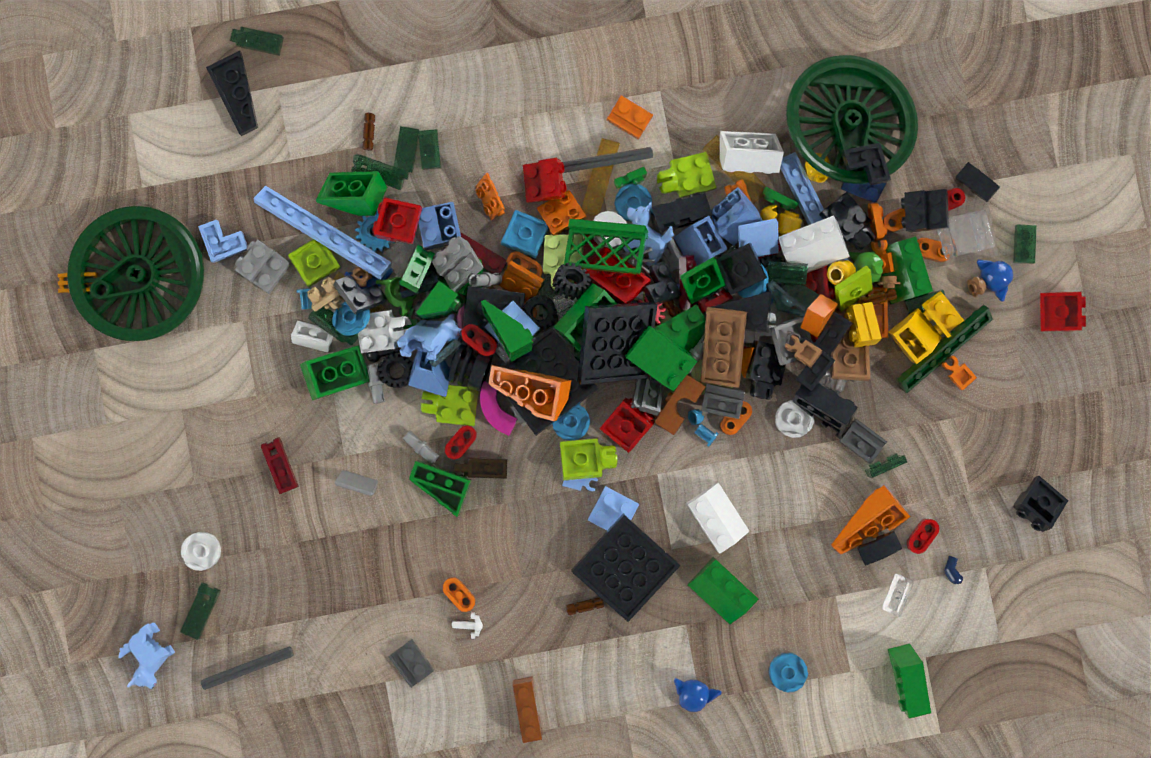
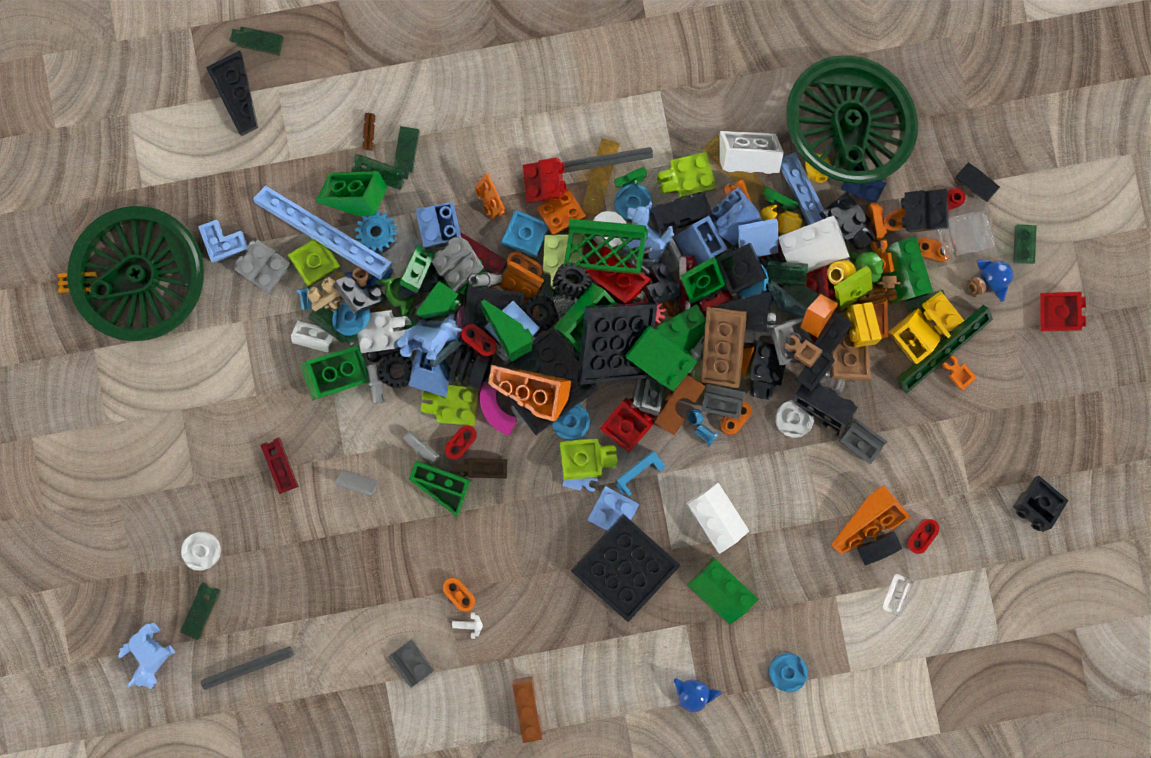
red plate [373,197,422,244] -> none
clear green plate [418,129,441,170] -> none
reddish brown axle [566,597,604,615] -> none
orange plate [607,95,653,140] -> none
black plate [842,143,891,186] -> none
clear green plate [865,453,907,478] -> none
green wedge [888,644,931,719] -> none
dark blue arm [944,556,963,584] -> none
none -> dark azure panel [615,451,666,496]

